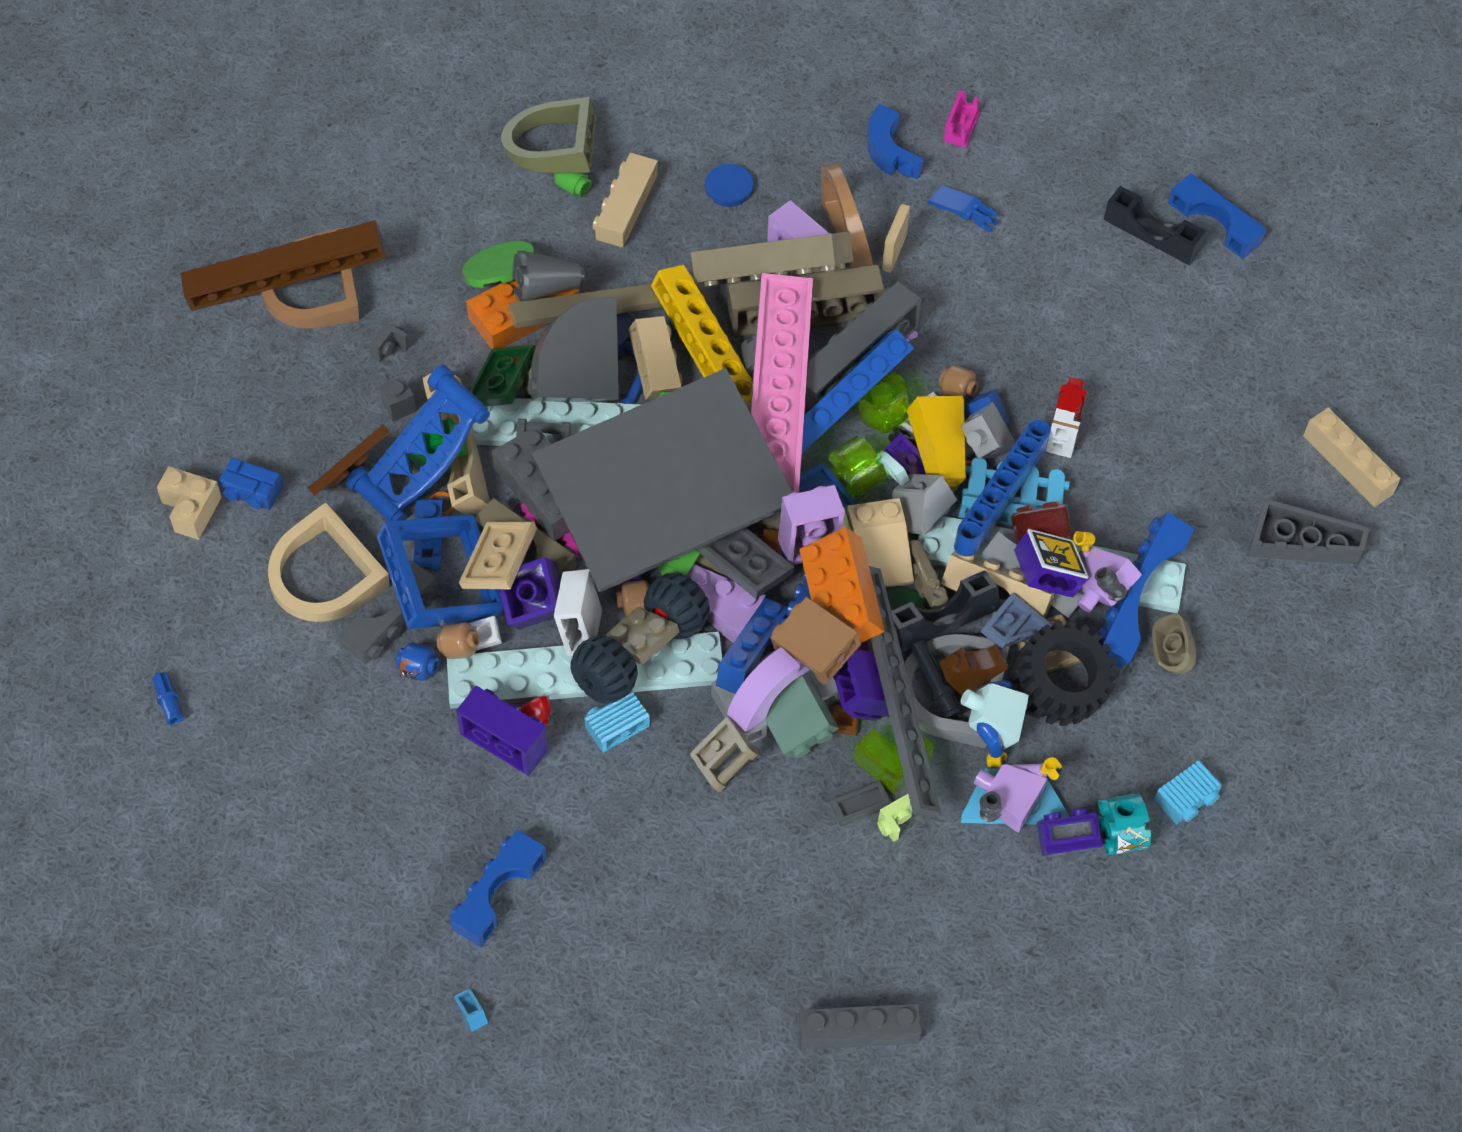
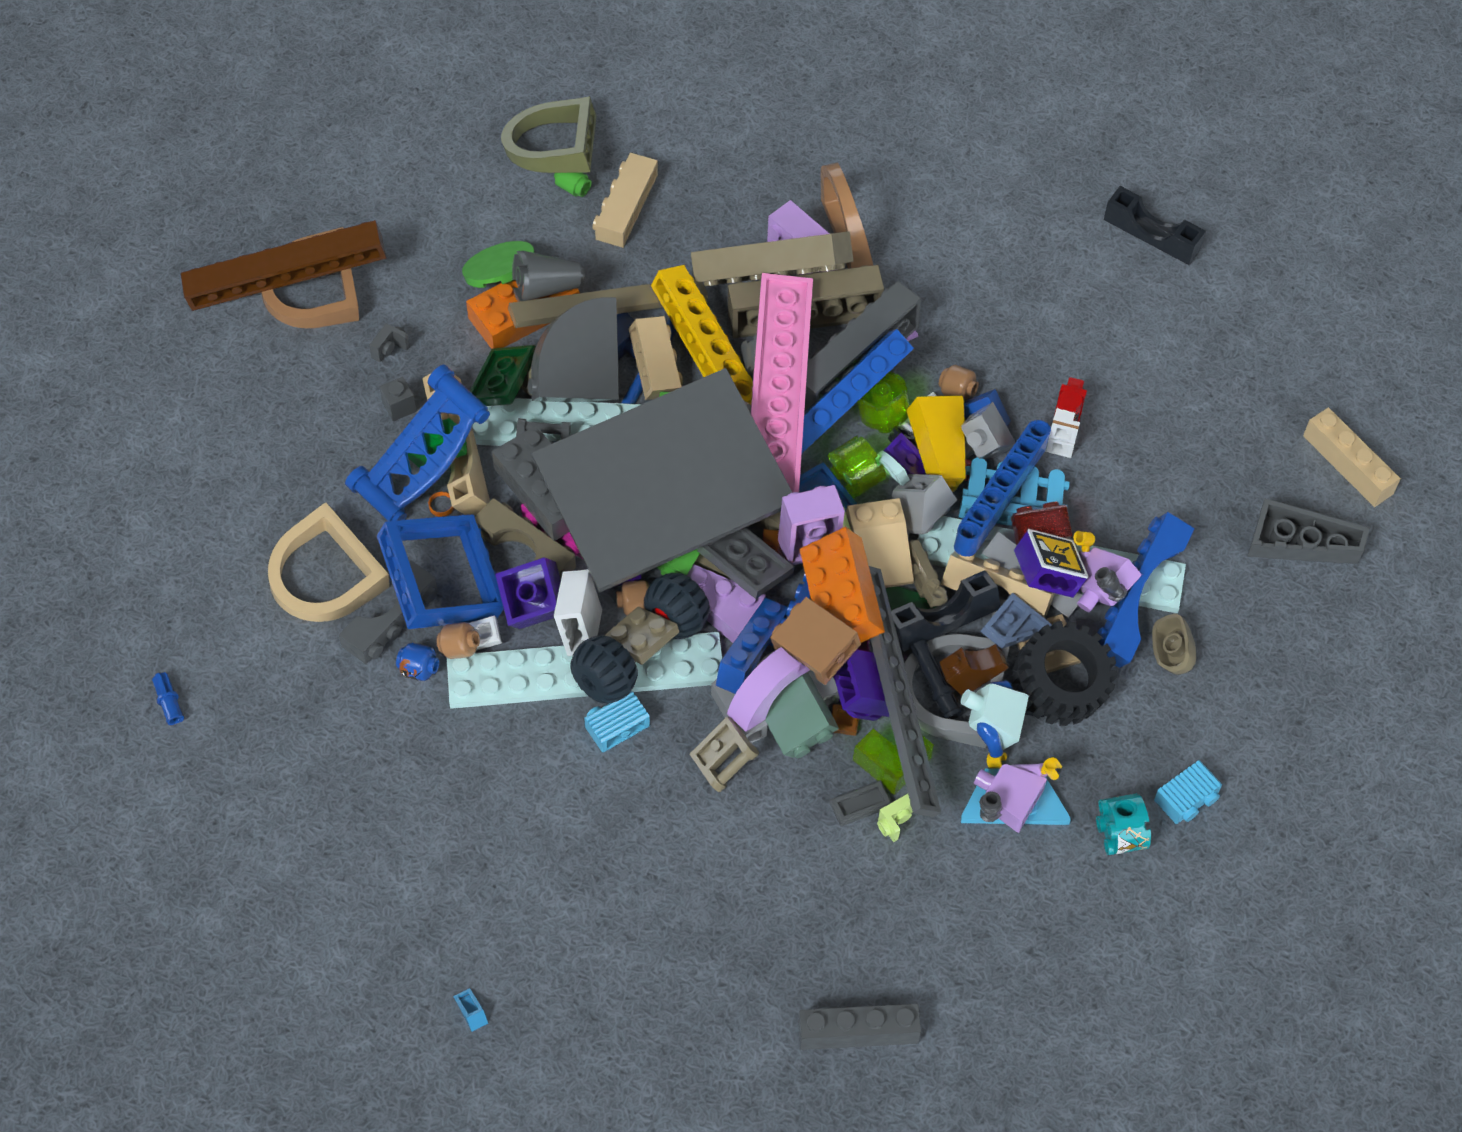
tan brick [157,466,221,540] -> none
blue brick [219,458,283,510] -> none
reddish brown wing [307,424,390,496] -> none
blue plate [413,500,443,570] -> none
blue arch [450,830,546,947] -> none
dark purple brick [456,685,548,776] -> none
tan tile [459,522,537,589] -> none
red brick [518,694,551,726] -> none
blue tile [705,164,754,207] -> none
blue arch [867,103,924,179] -> none
tan tile [882,204,910,273] -> none
blue arm [927,185,999,232] -> none
dark pink hinge [943,90,980,148] -> none
dark purple window [1036,808,1103,856] -> none
blue arch [1168,173,1266,259] -> none

